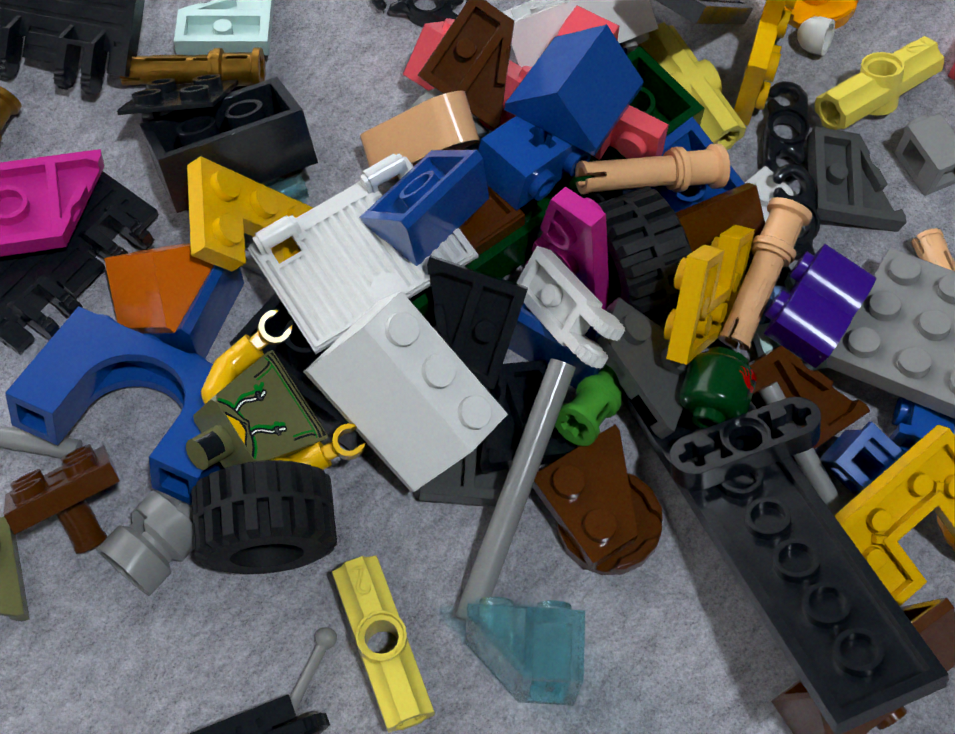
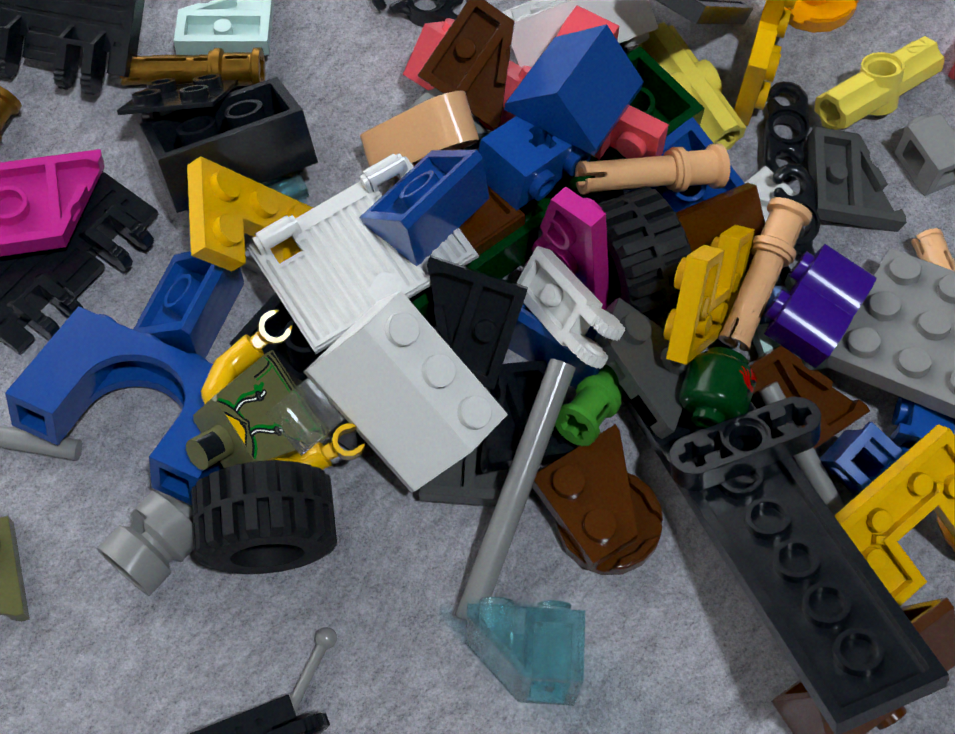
reddish brown plate [4,444,120,554] -> none
orange slope [104,243,214,334] -> none
light yellow piece [332,555,435,733] -> none
white hinge [797,16,835,56] -> none
none -> clear tile [265,378,344,456]

